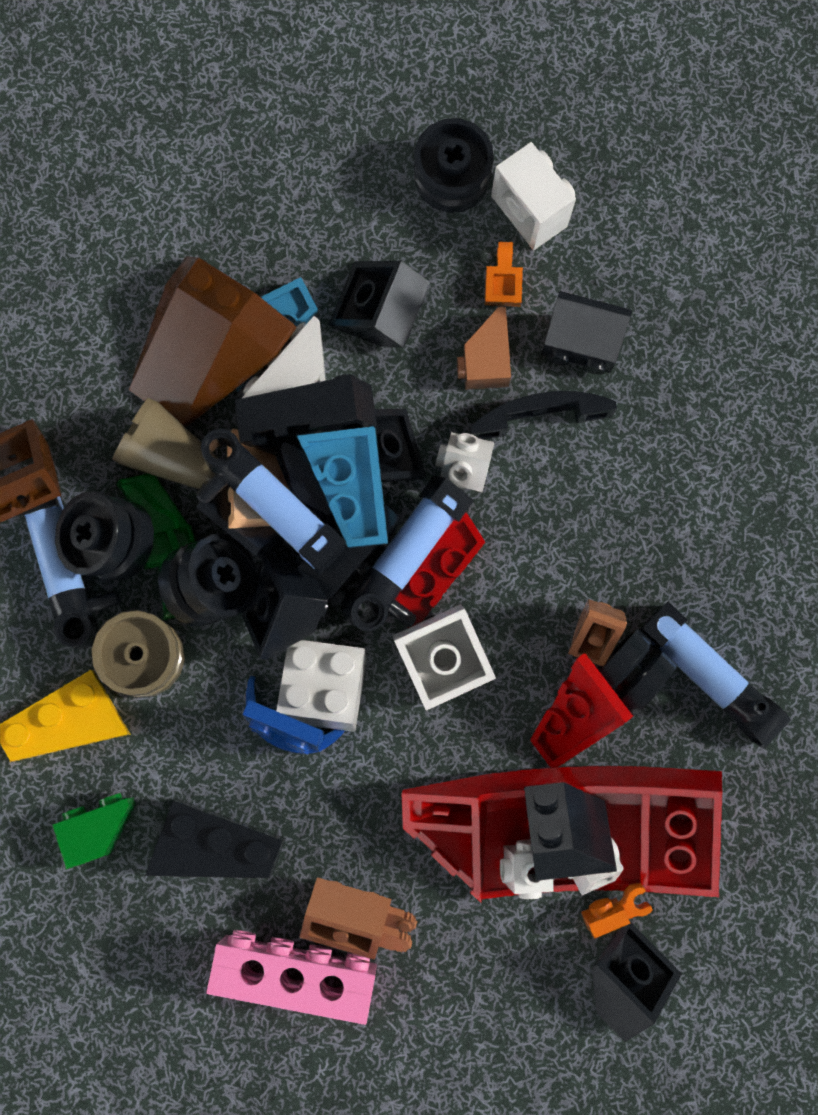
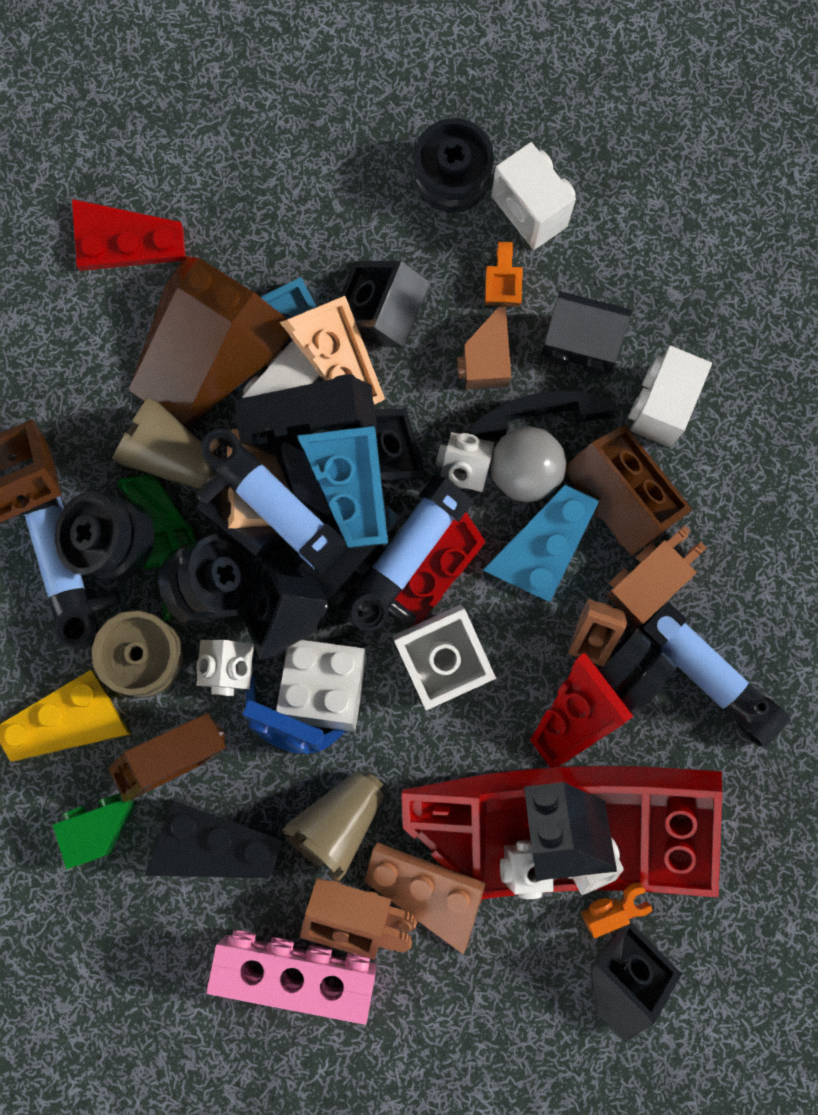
none -> red wing [72,199,186,271]
none -> reddish brown window [108,713,226,803]
none -> white brick [196,640,254,696]
none -> light nougat wing [280,296,385,405]
none -> dark tan cone [281,771,384,881]
none -> nougat wing [365,842,486,955]
none -> dark azure wing [483,485,599,602]
none -> light grey piece [490,426,567,503]
none -> reddish brown slope [565,424,693,556]
none -> nougat hinge [606,525,707,627]
none -> white brick [628,346,712,448]

